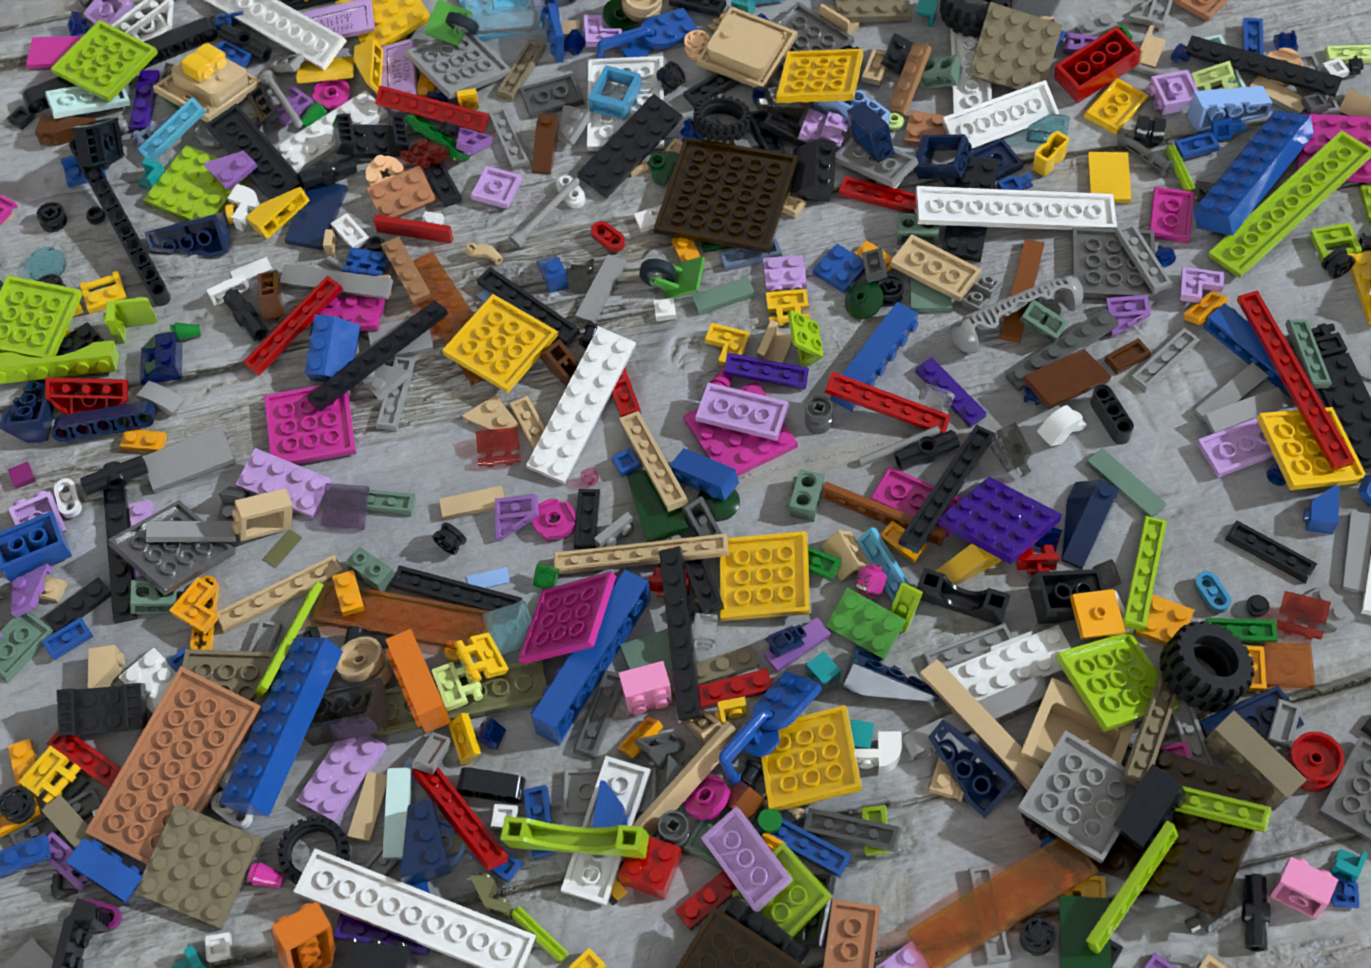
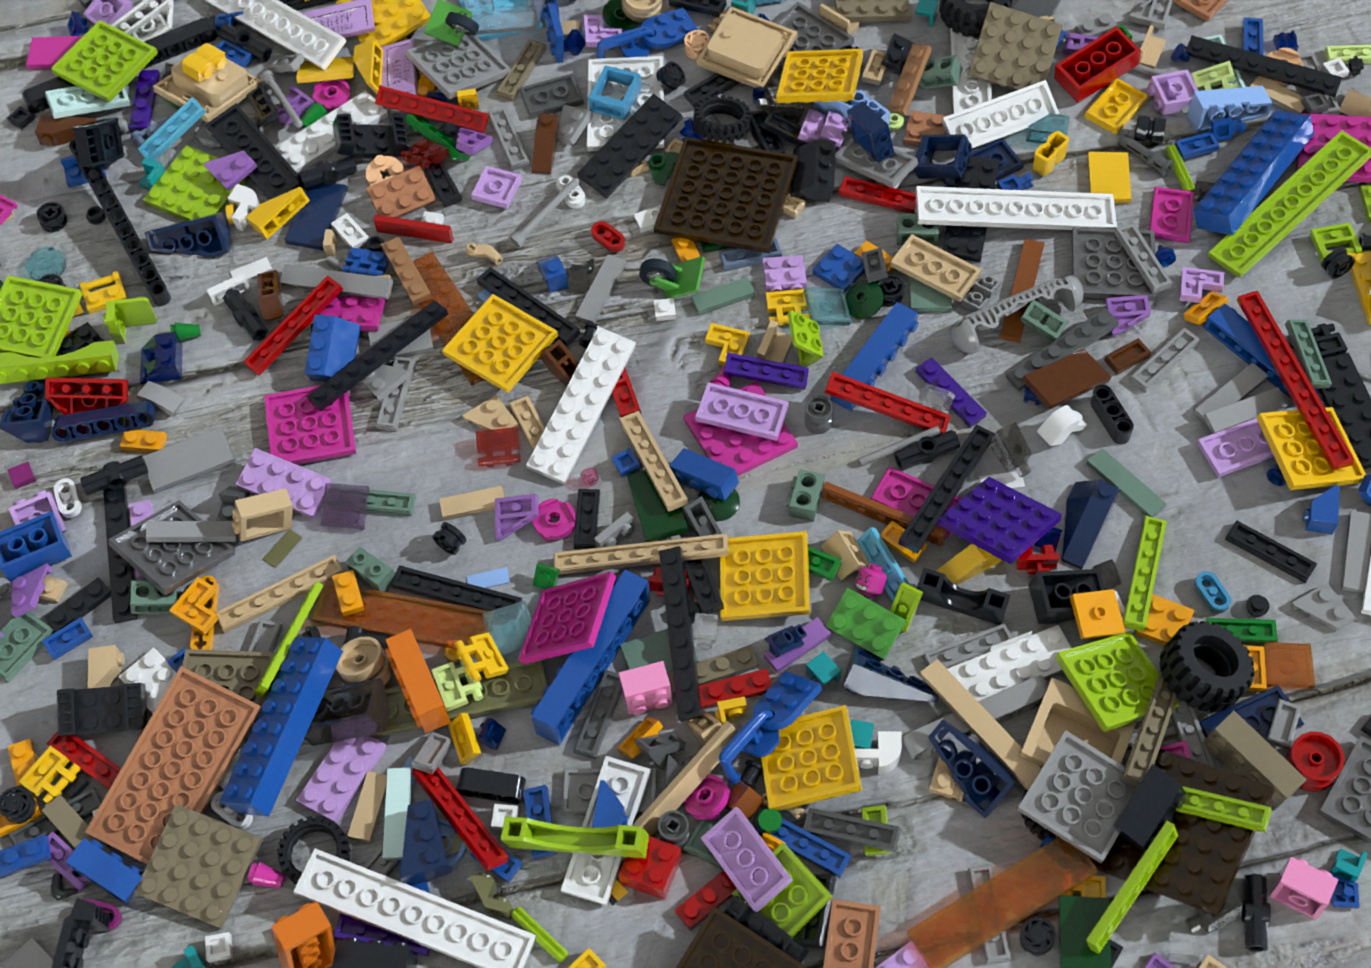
clear red plate [1276,591,1331,640] -> none
none -> clear light blue plate [803,287,851,326]
none -> white sticker [979,471,1025,488]

